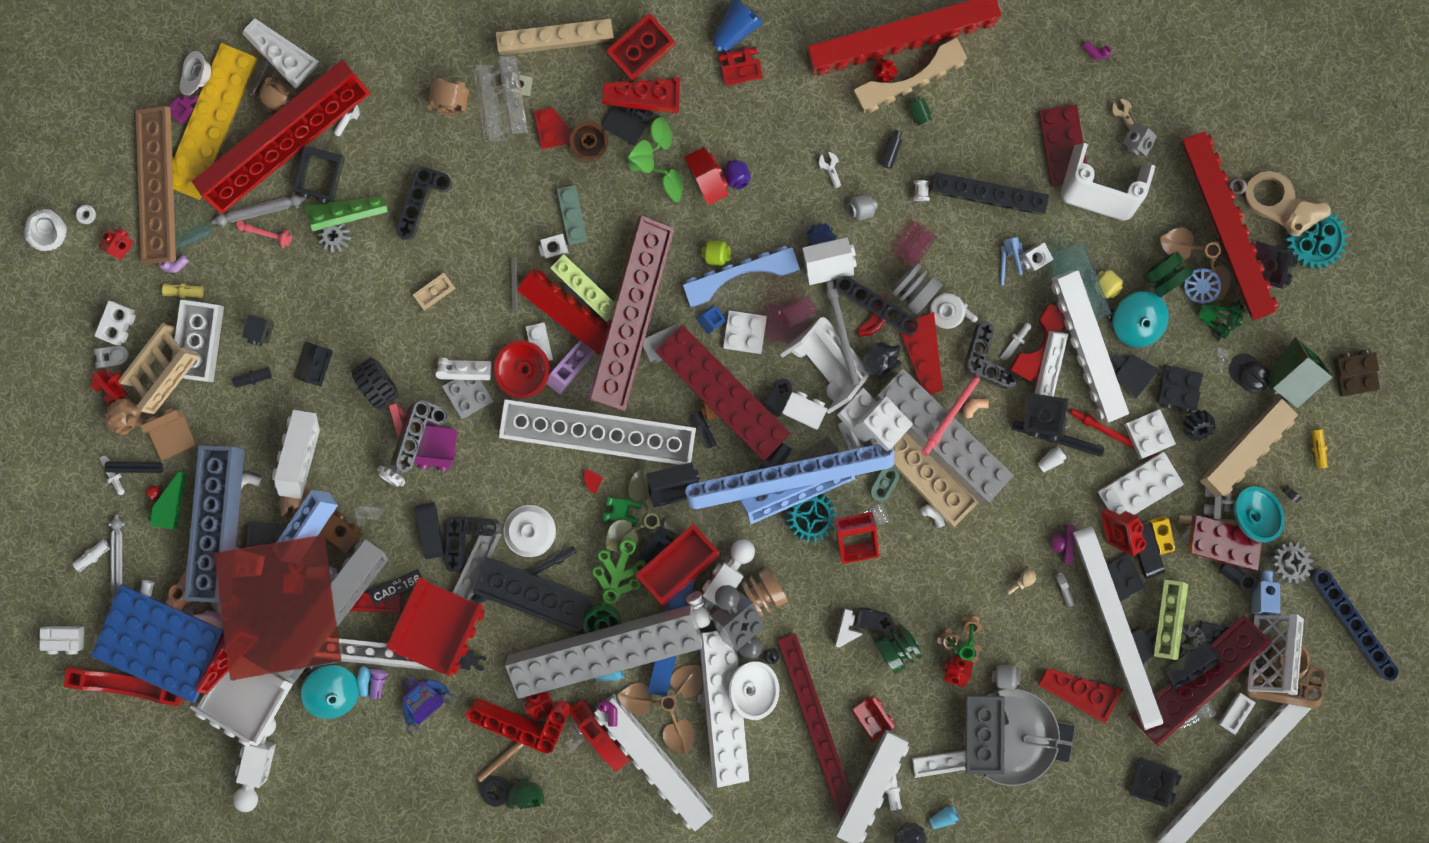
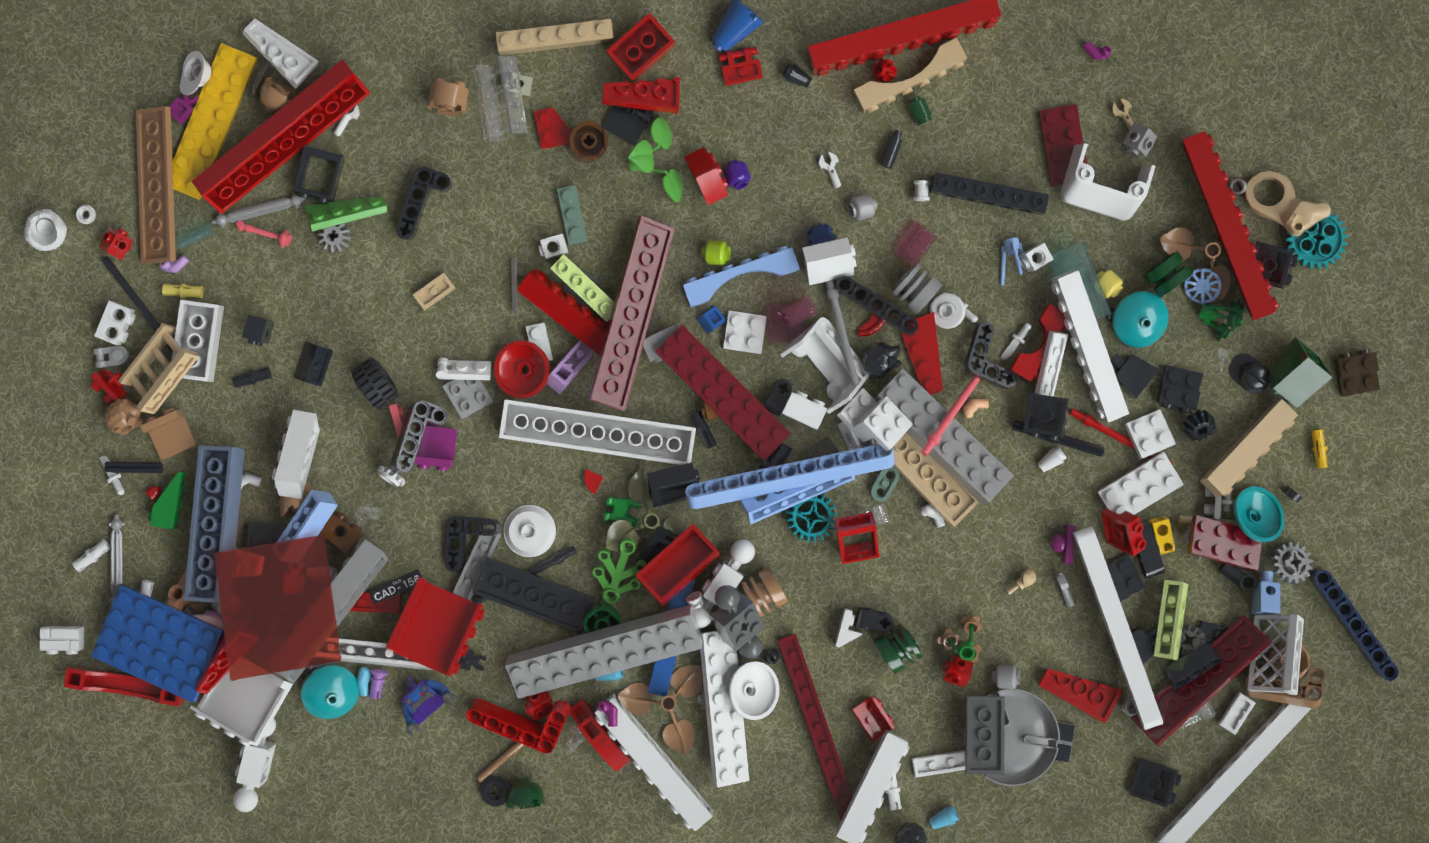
black beam [415,502,445,560] -> none
none -> black bar [102,256,173,352]
none -> black cone [782,63,812,88]
none -> light grey plate [1122,698,1137,717]

